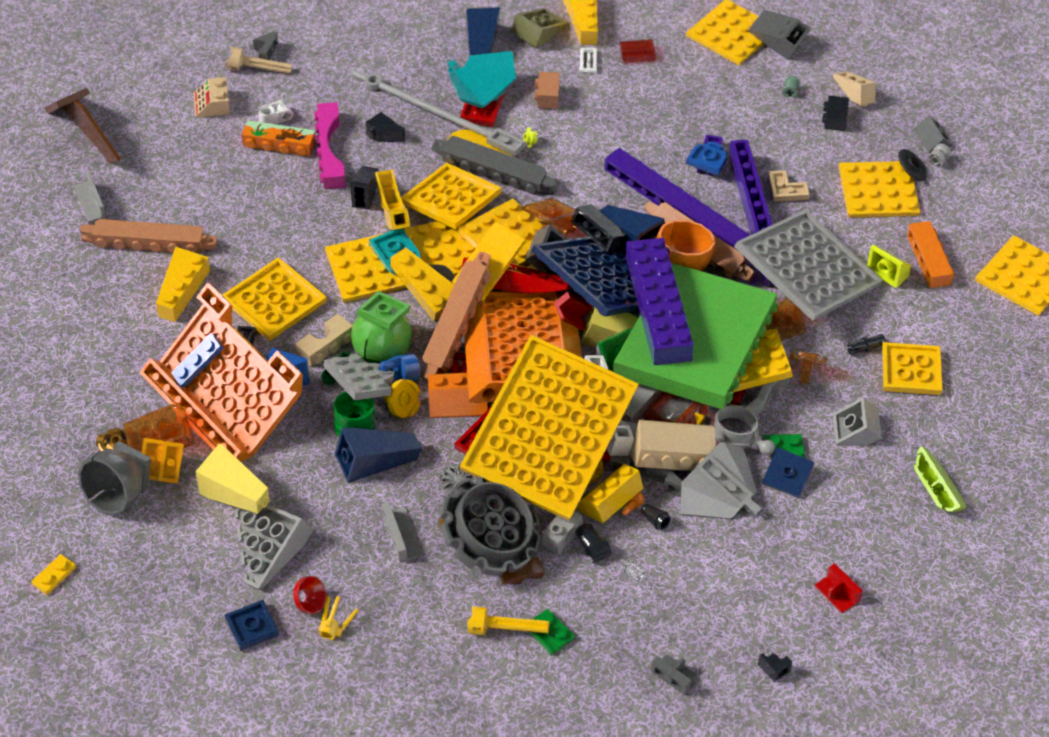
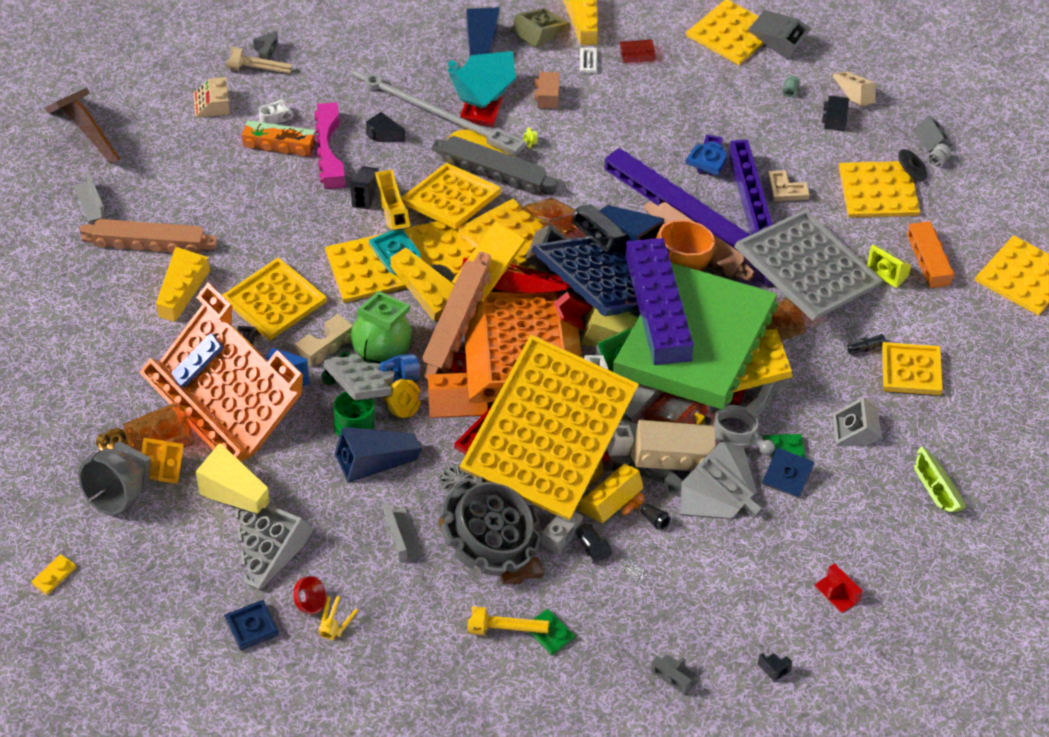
clear orange tile [789,351,828,385] -> none

